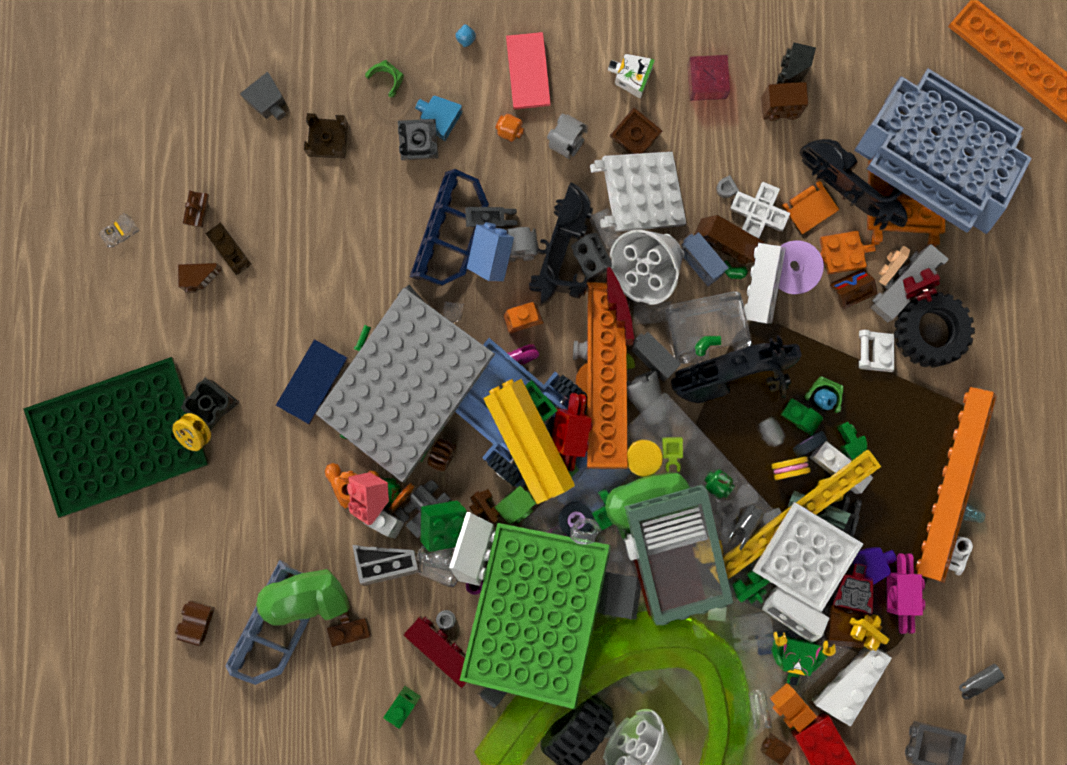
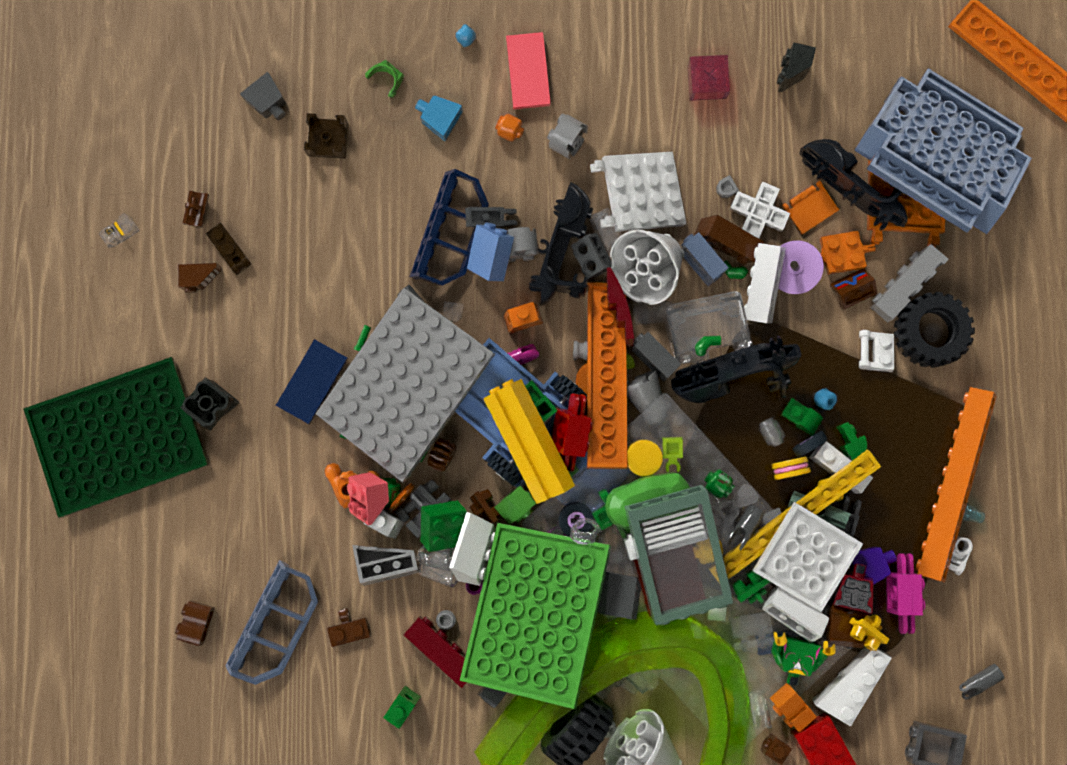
yellow head [173,413,211,451] -> none
bright green piece [256,569,350,625] -> none
dark grey slope [398,119,438,161] -> none
white torso [608,54,655,98] -> none
reddish brown plate [610,108,663,154] -> none
reddish brown brick [761,82,808,121] -> none
bright green helmet [805,376,843,413] -> none
light nougat plate [879,246,910,286] -> none
dark red hips [903,268,940,303] -> none

